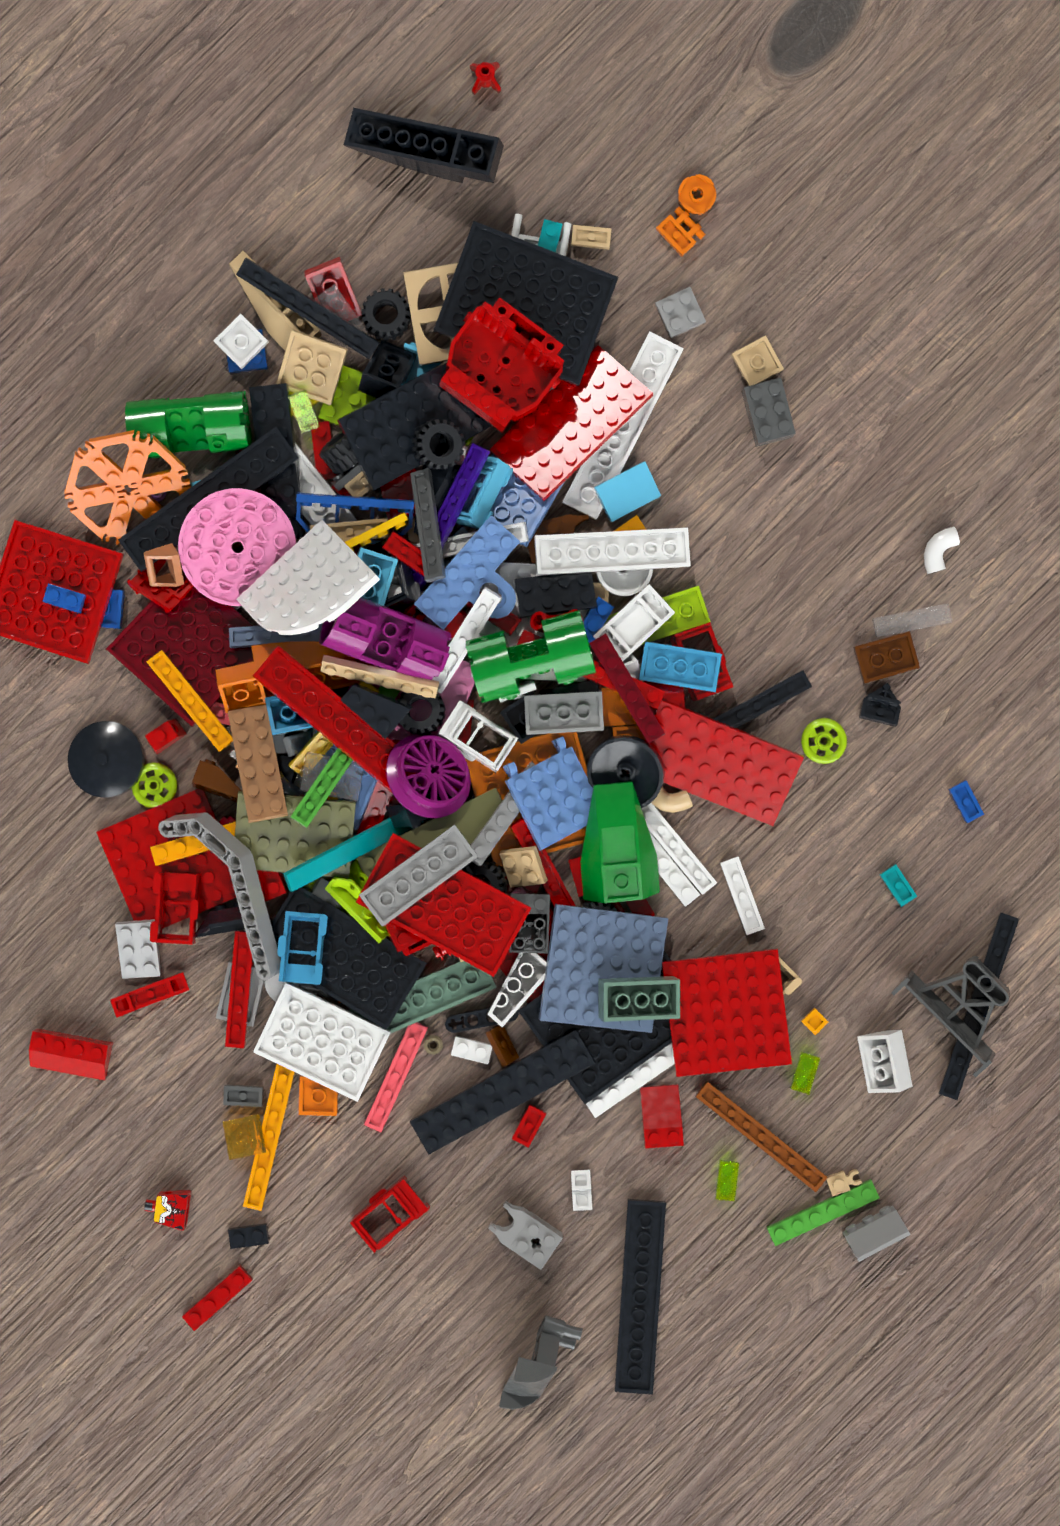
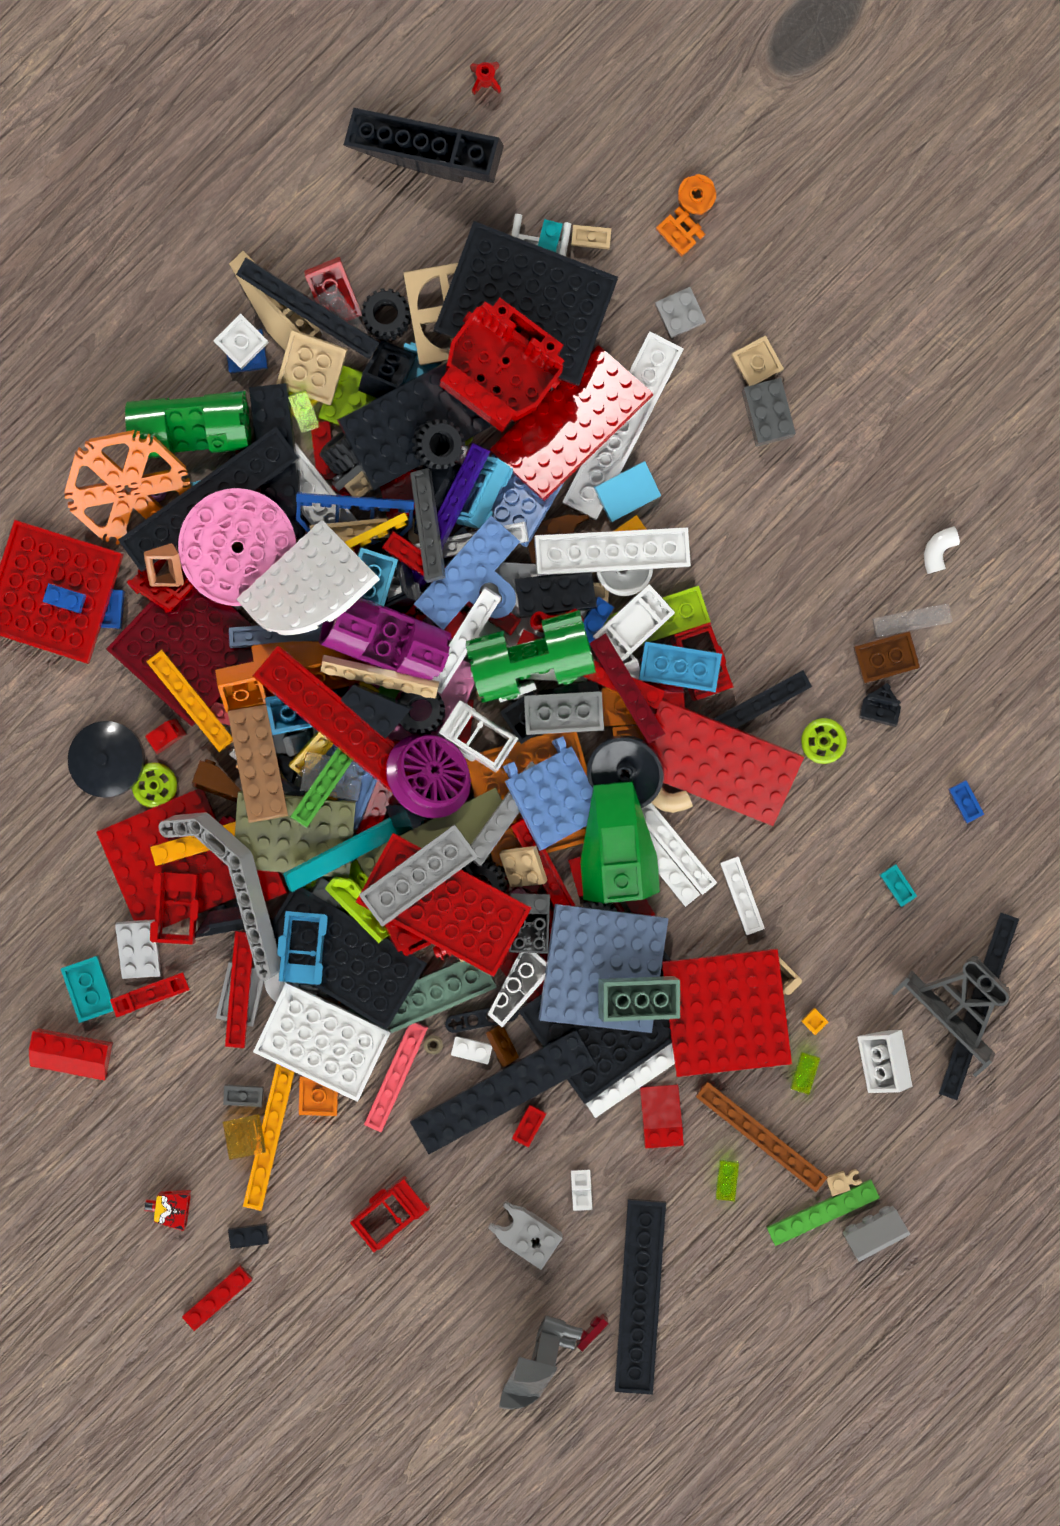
none -> teal plate [61,956,114,1023]
none -> dark red plate [576,1313,609,1352]

